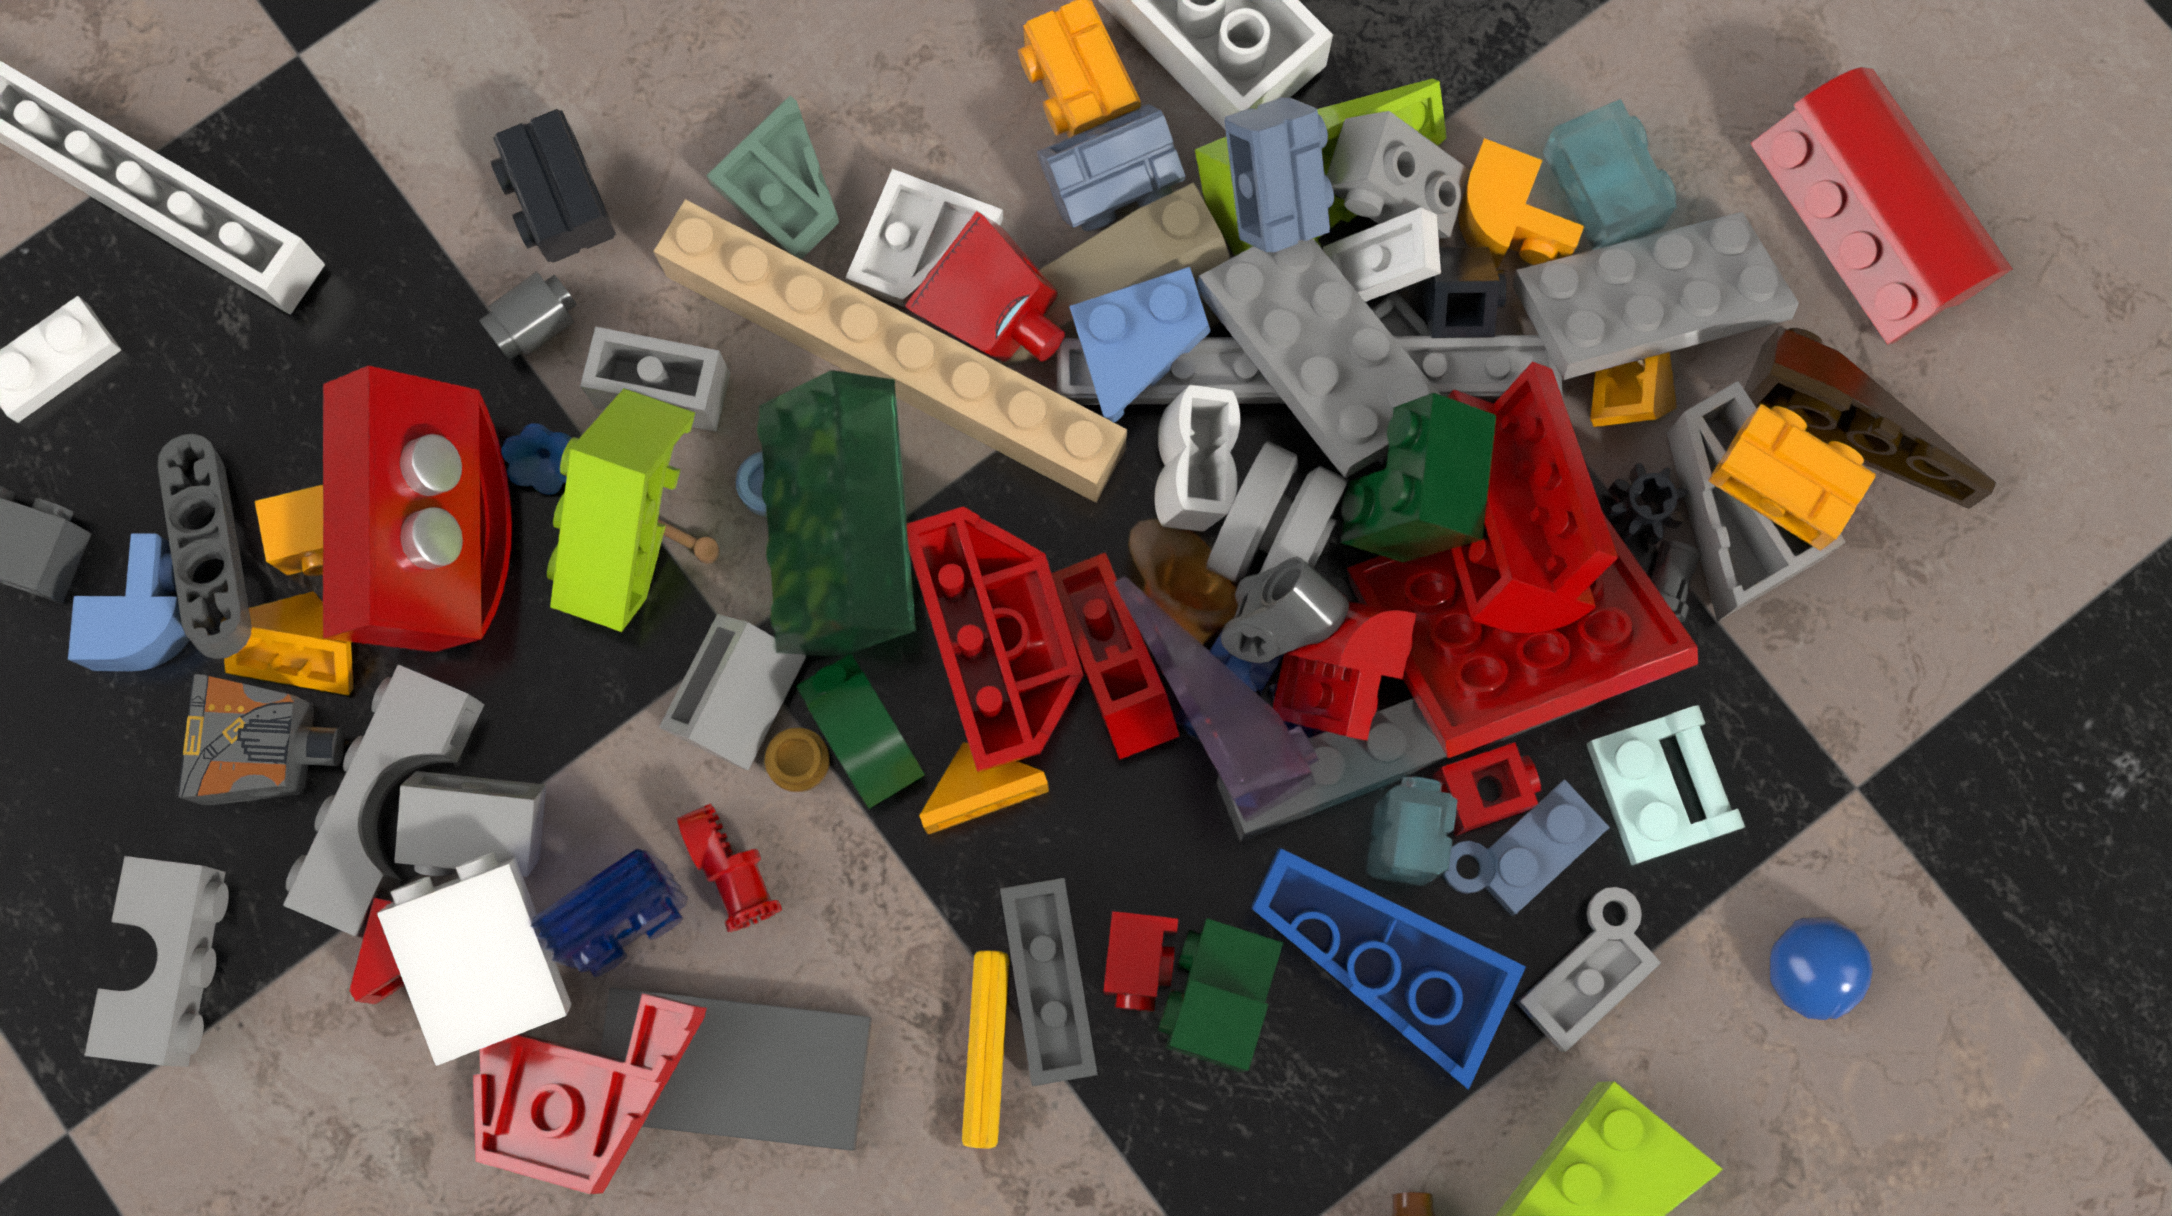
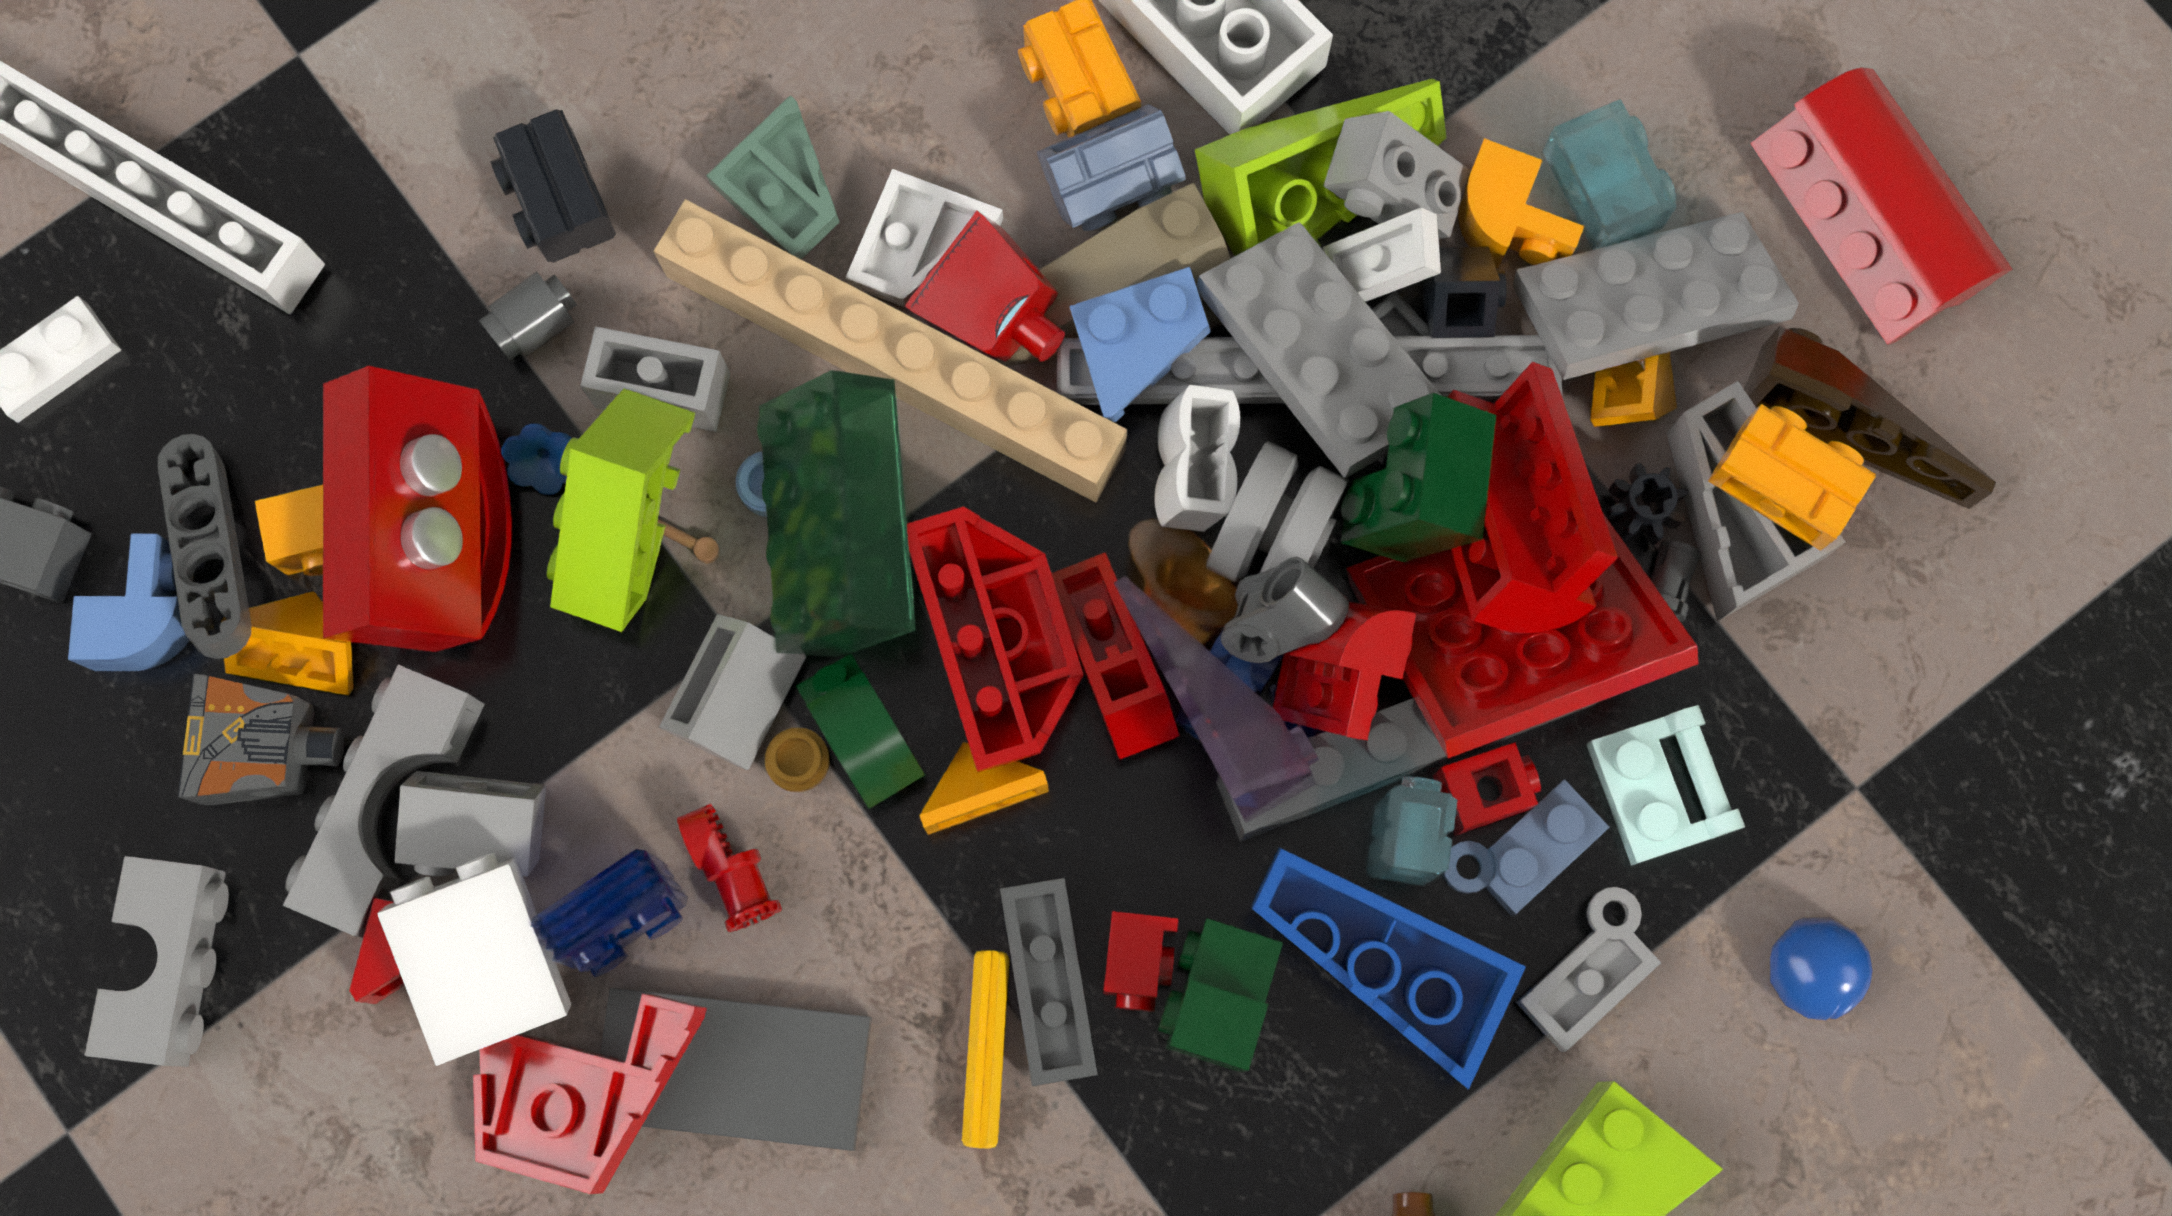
sand blue brick [1224,97,1334,253] -> none

